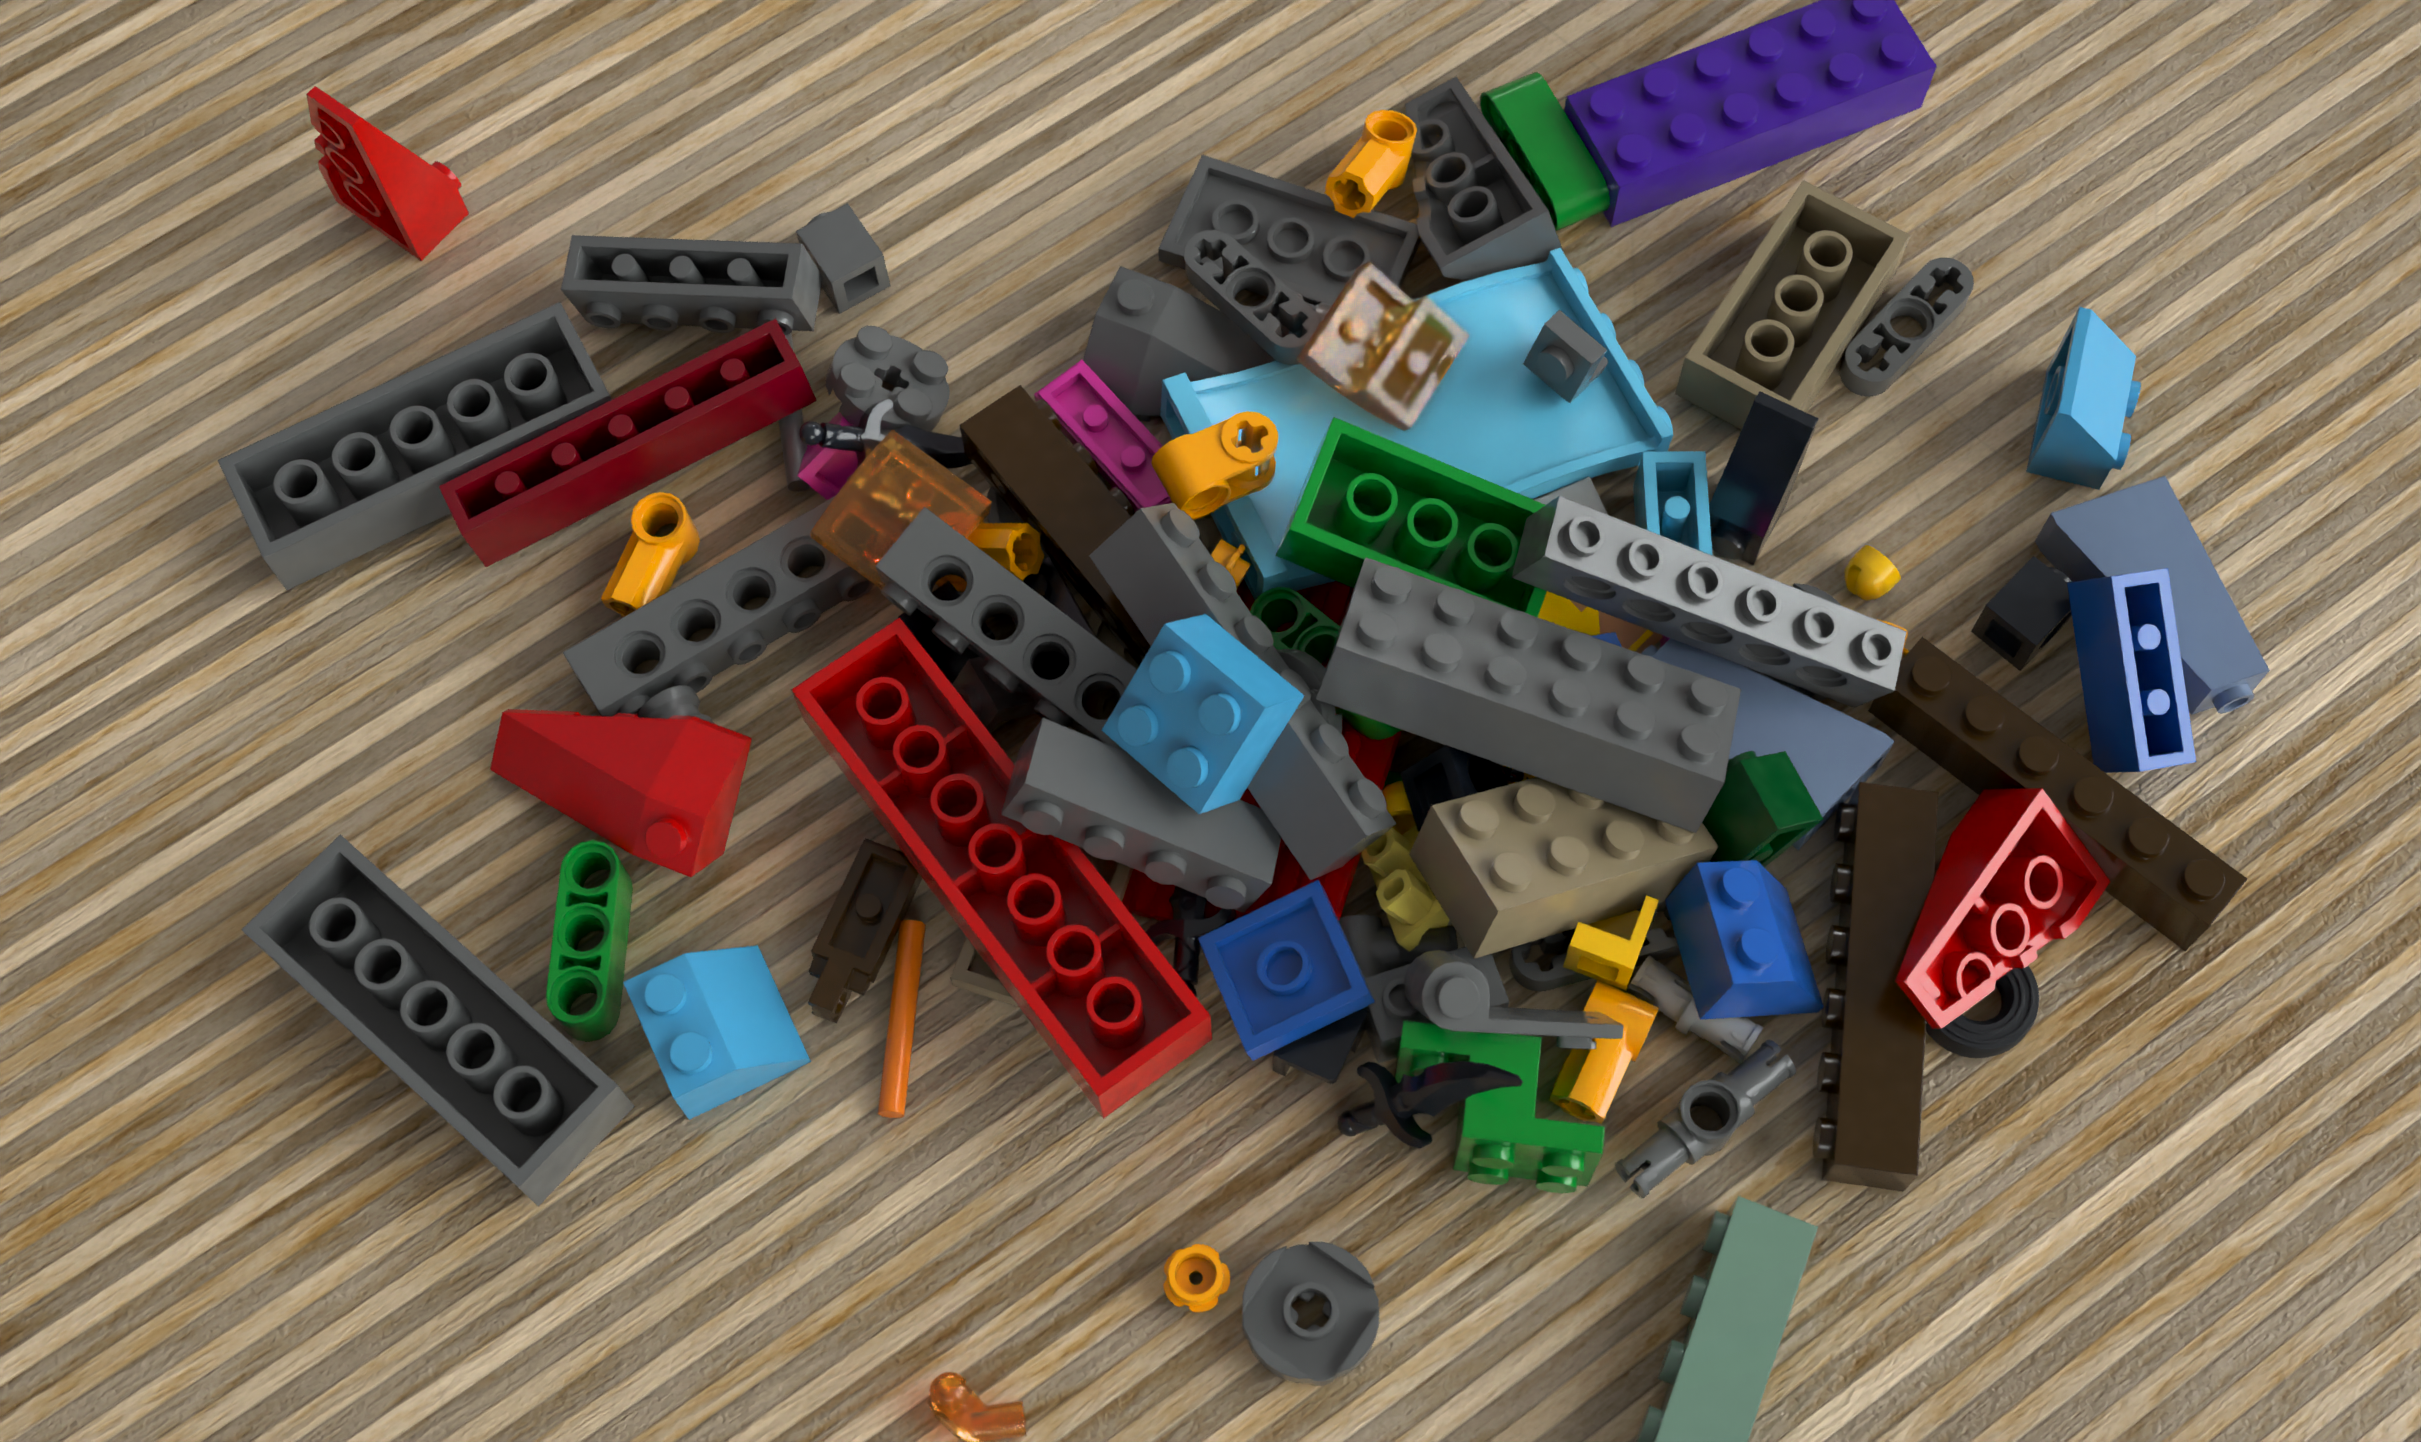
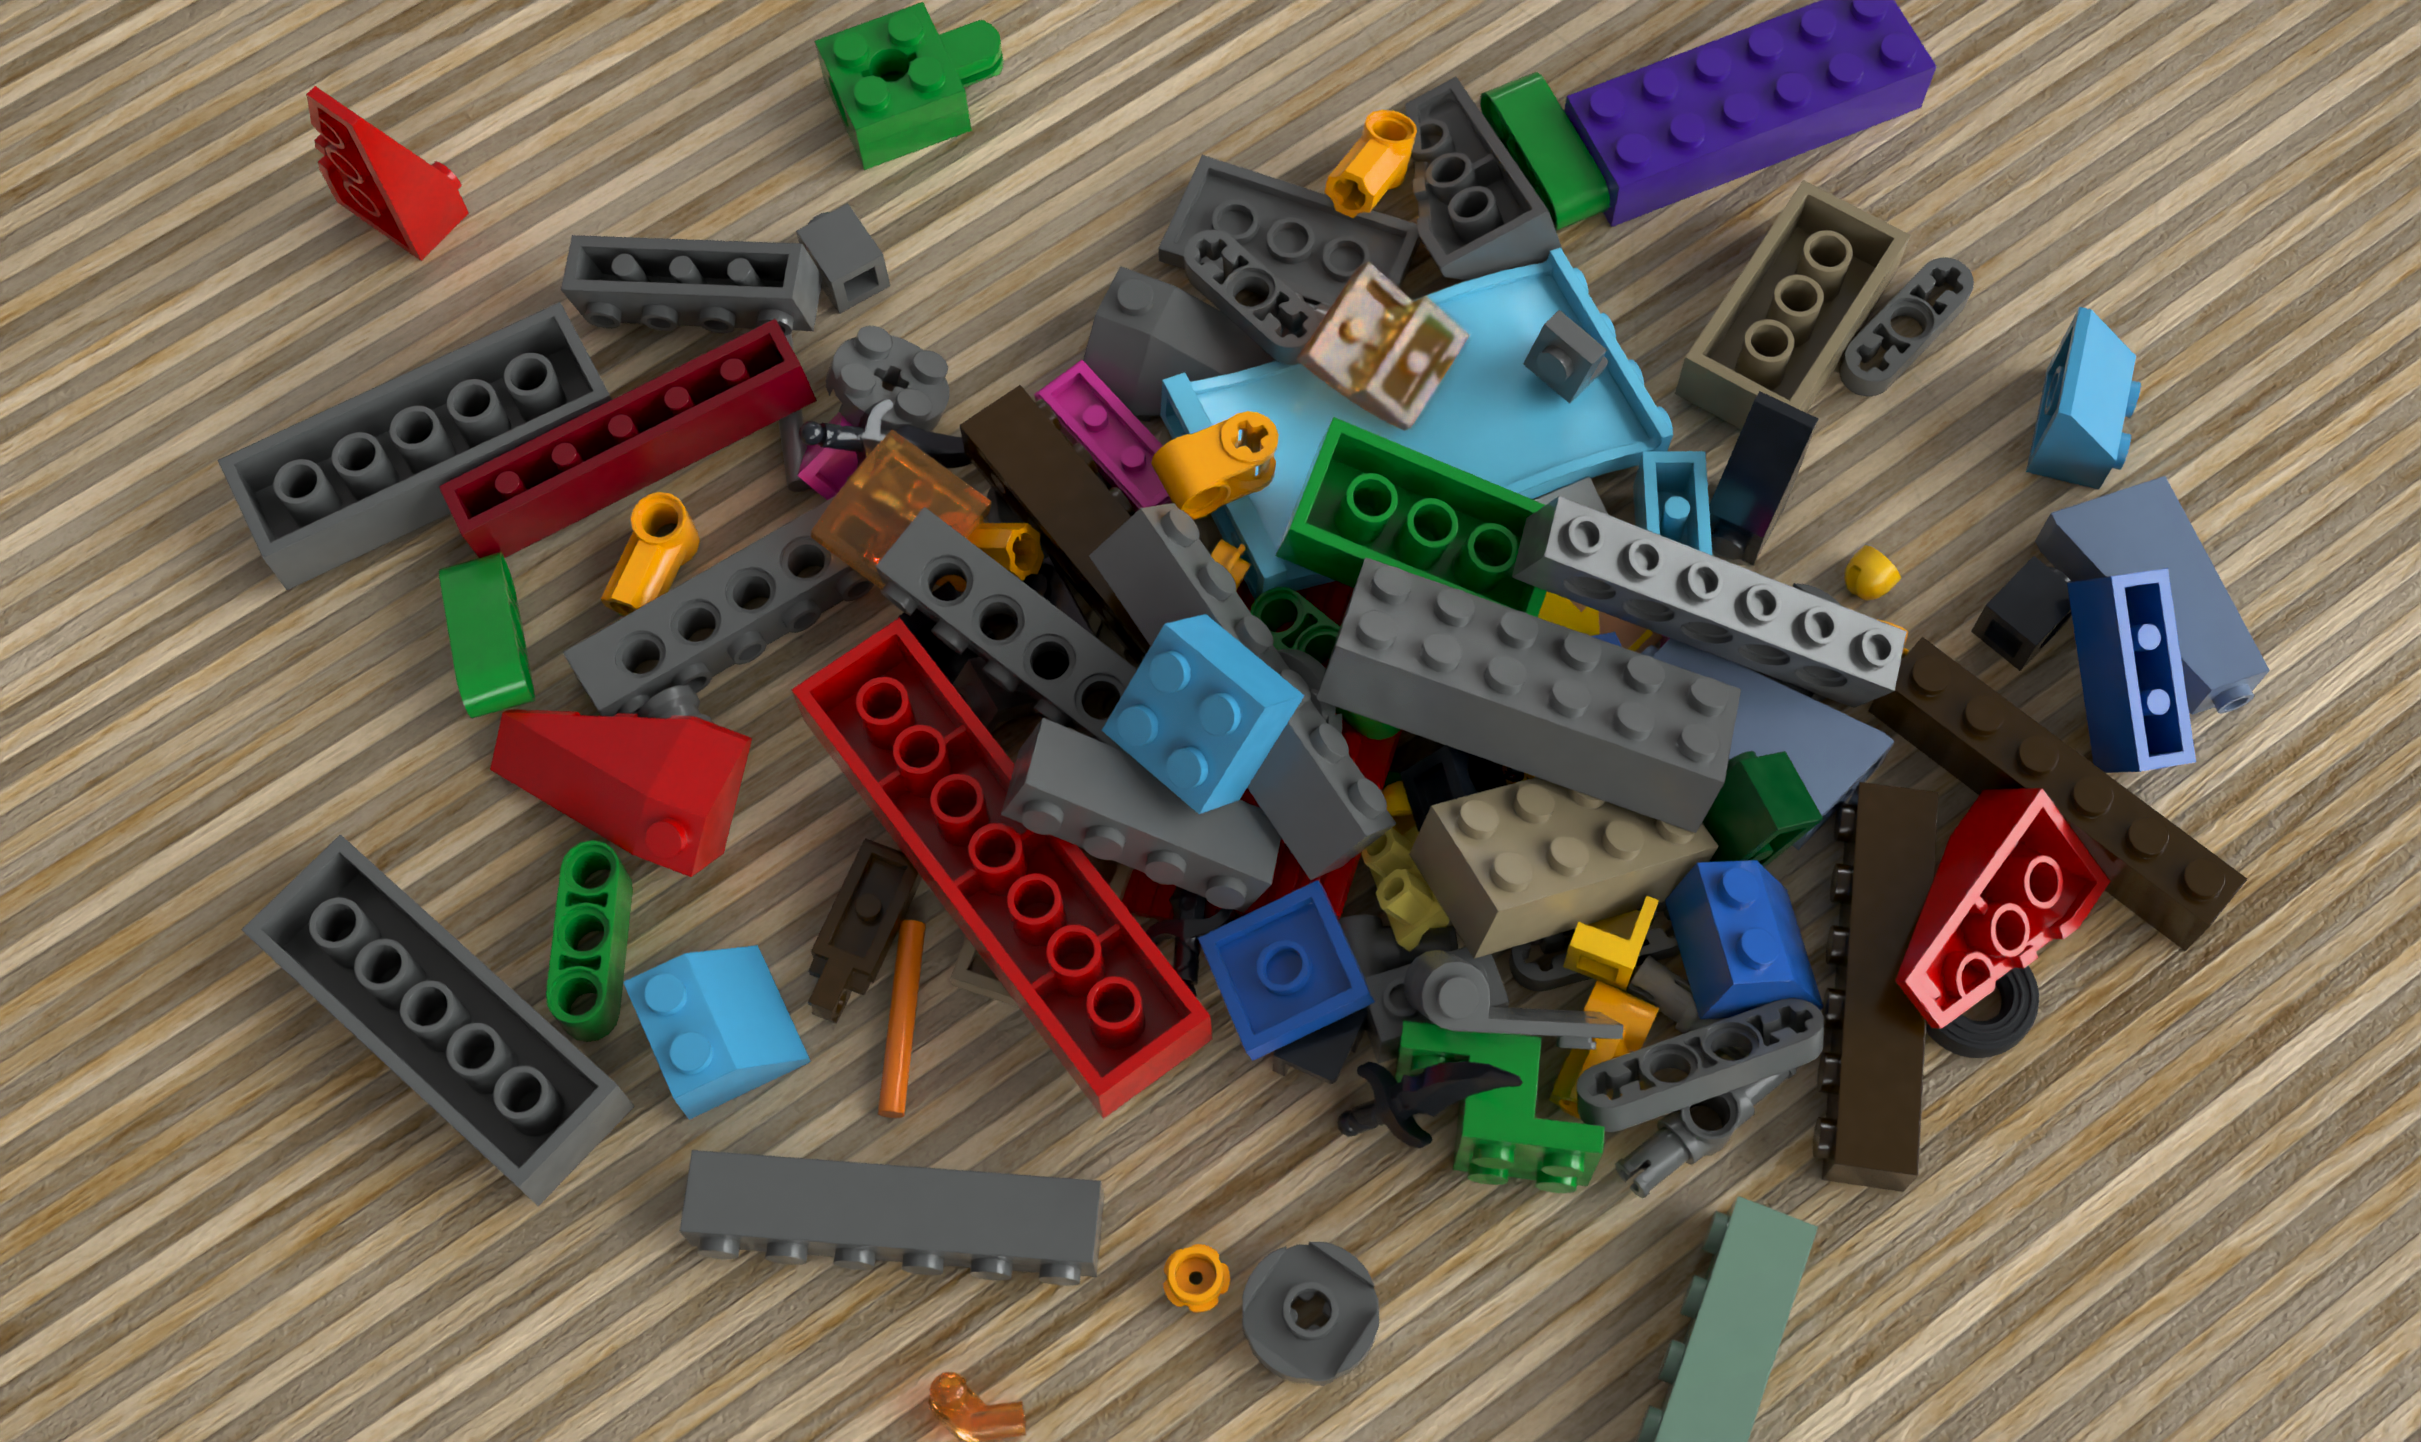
none -> green beam [439,552,535,719]
none -> dark grey brick [680,1150,1104,1286]
none -> green brick [815,2,1004,170]
none -> dark grey beam [1576,998,1824,1132]

